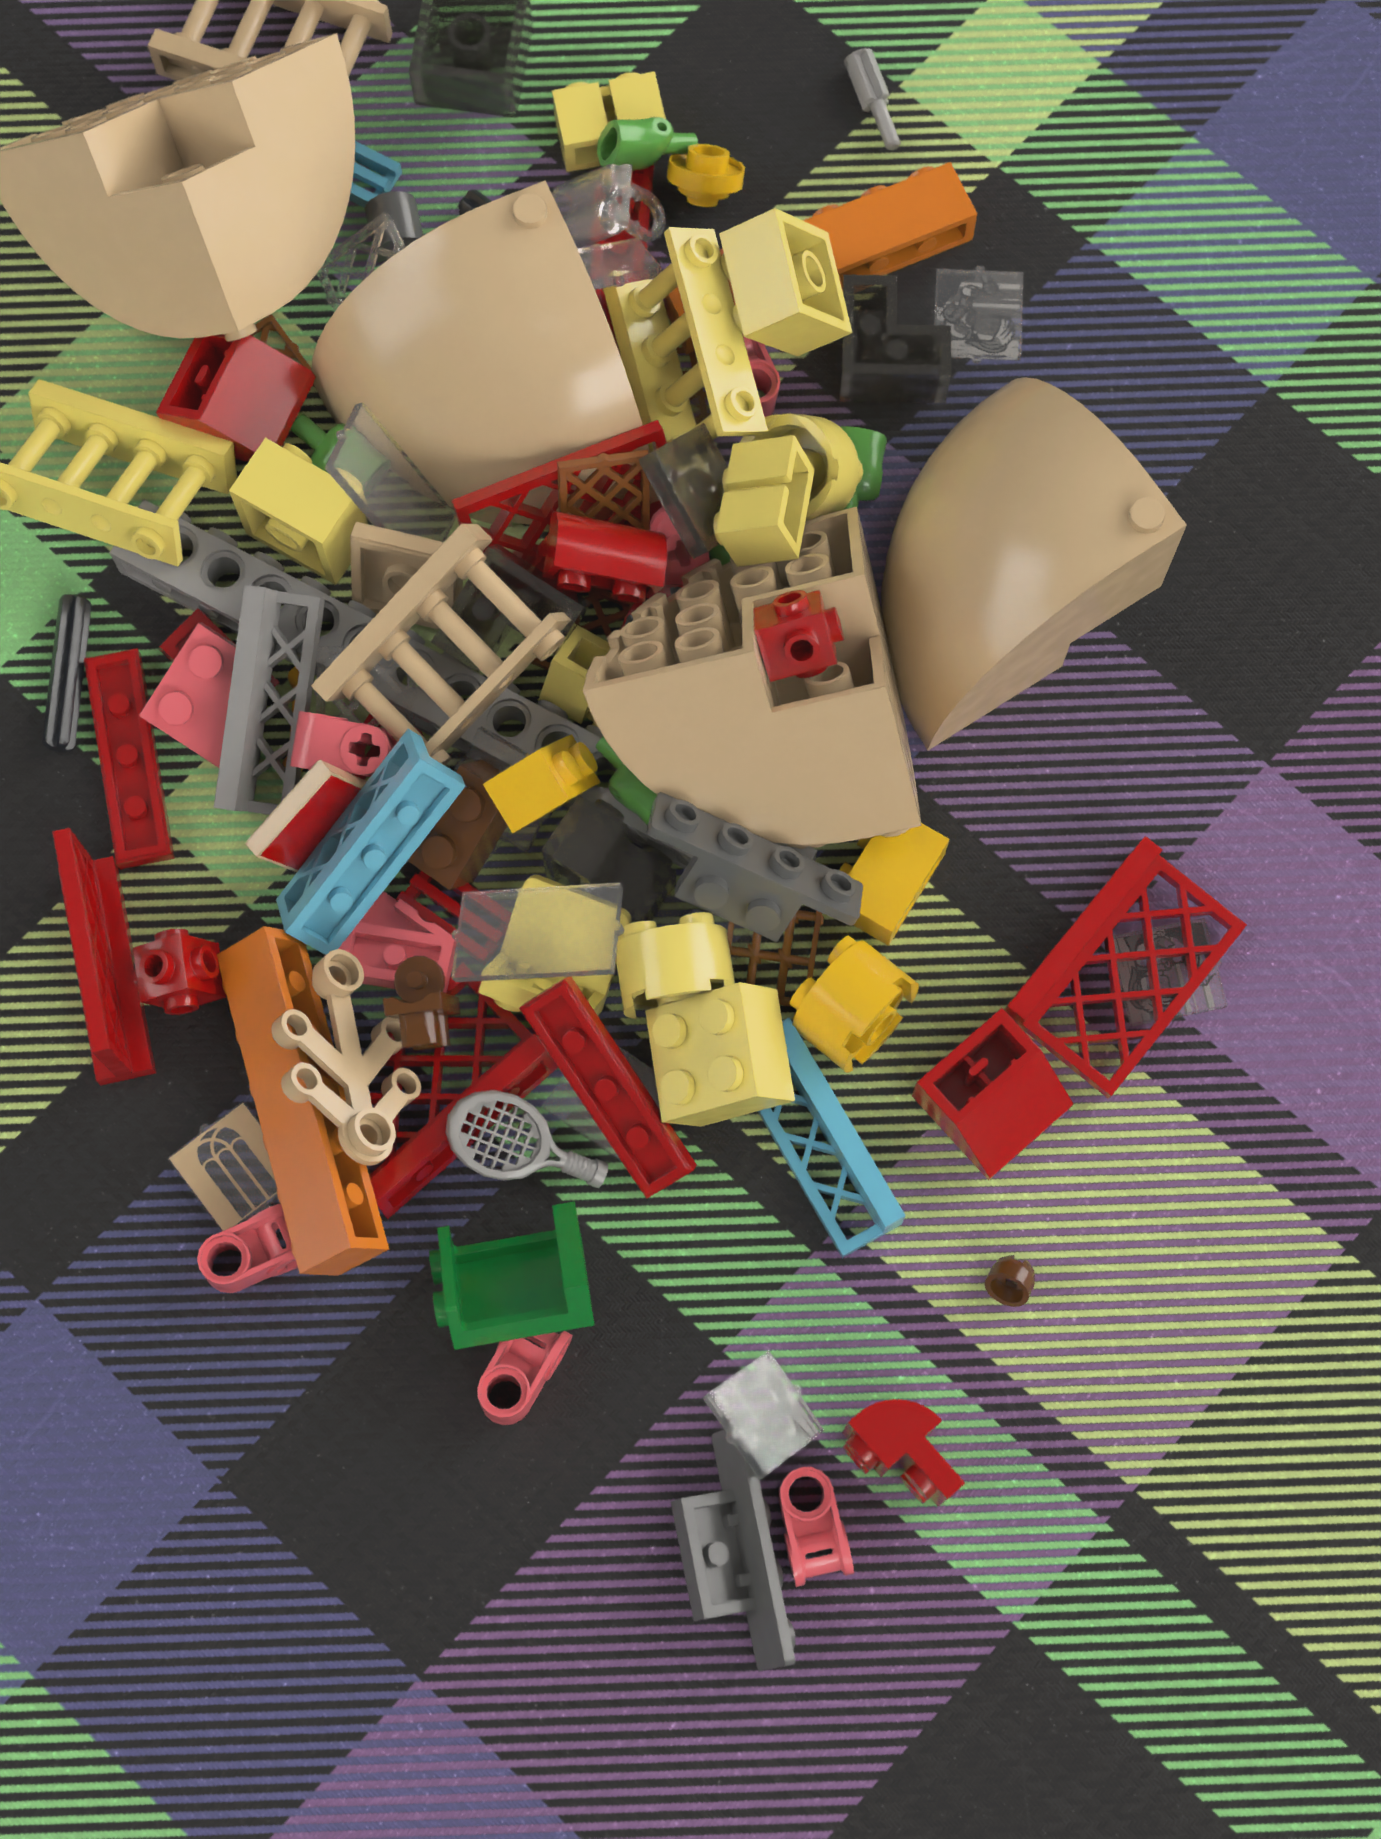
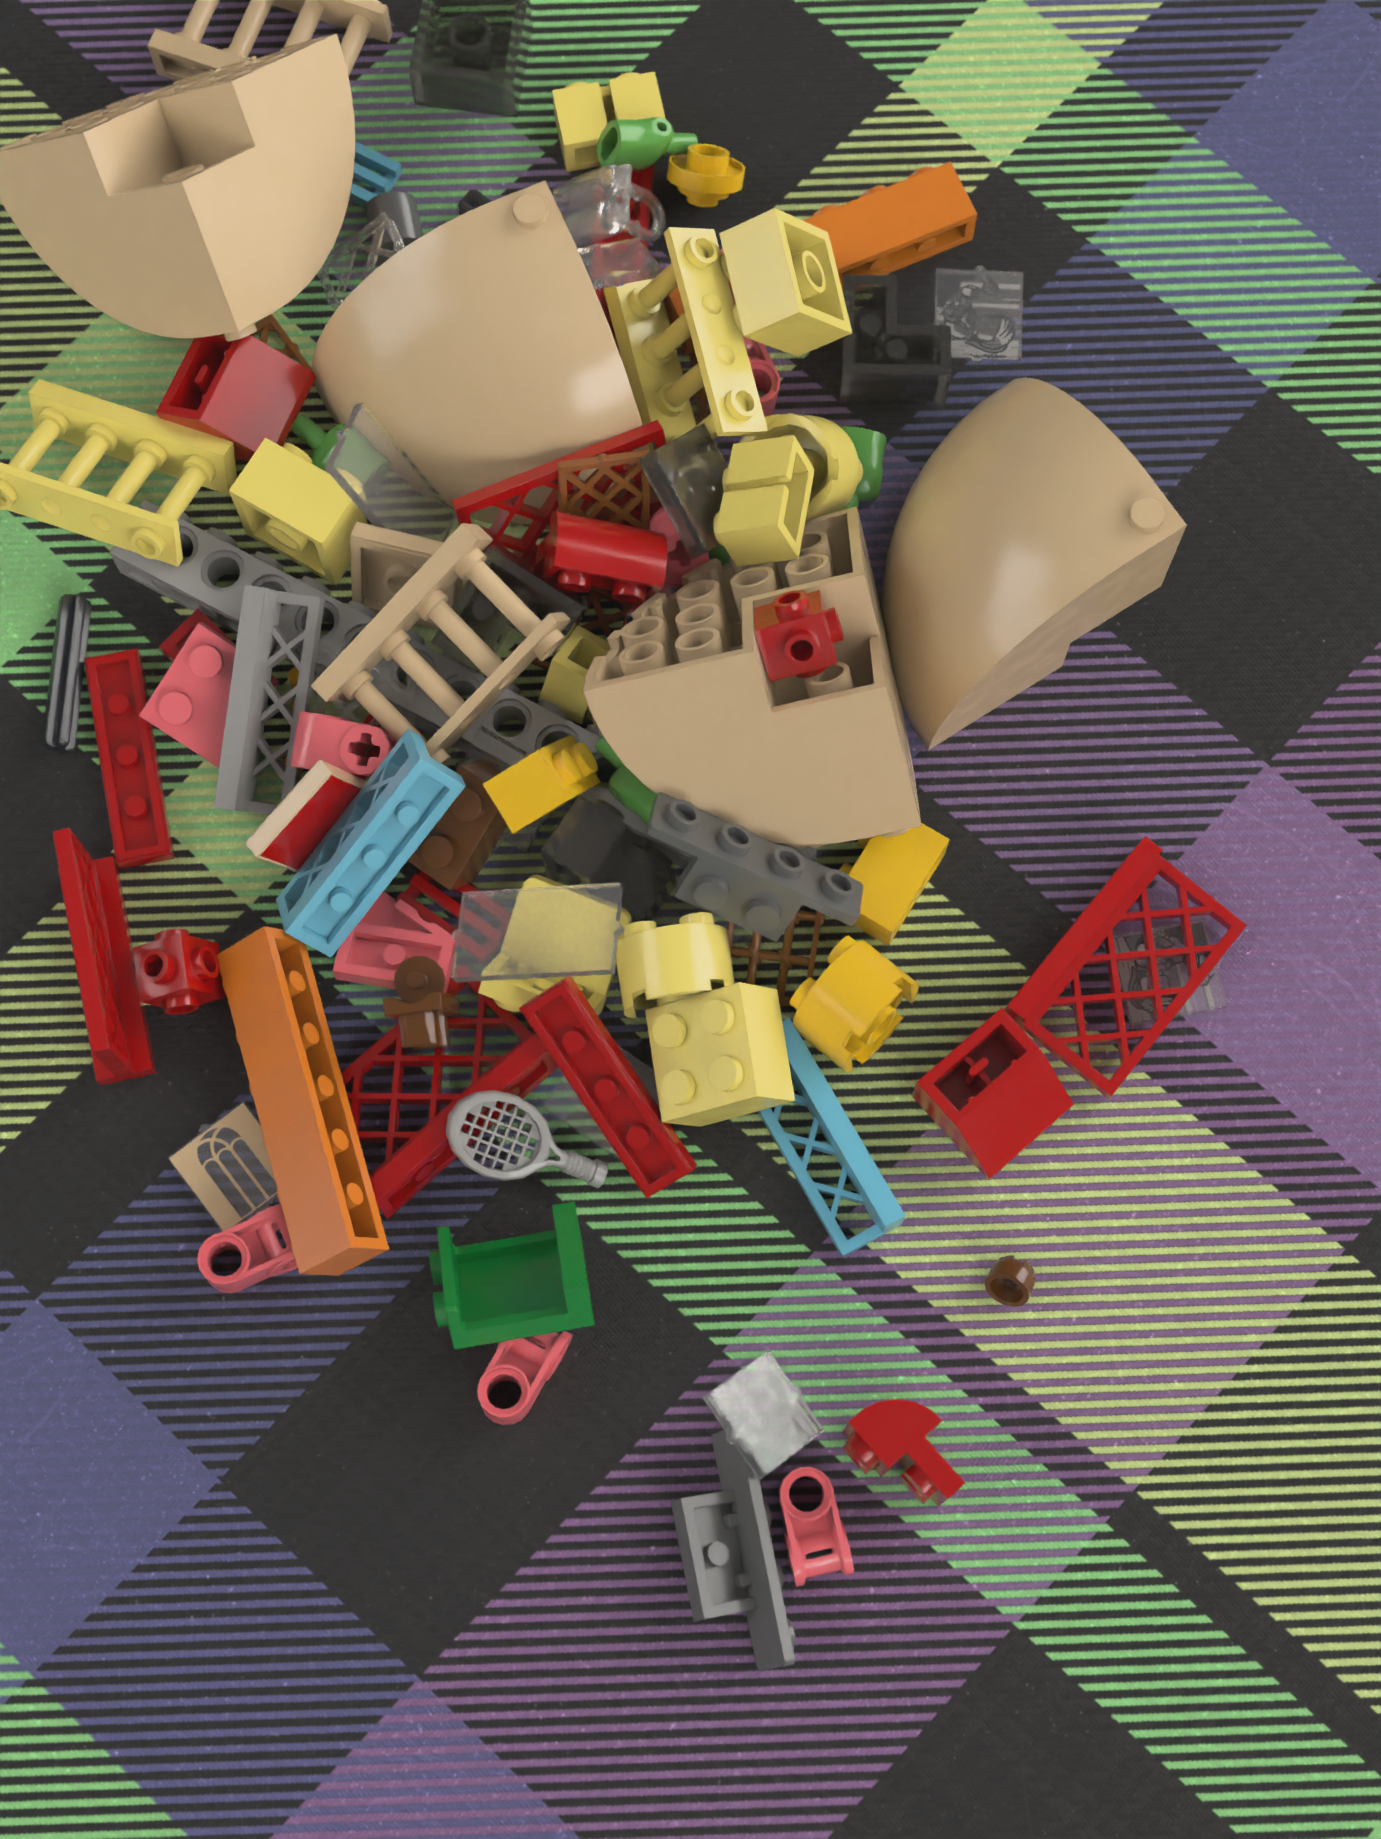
tan plant [271,949,421,1165] -> none
light grey axle [844,48,901,150] -> none

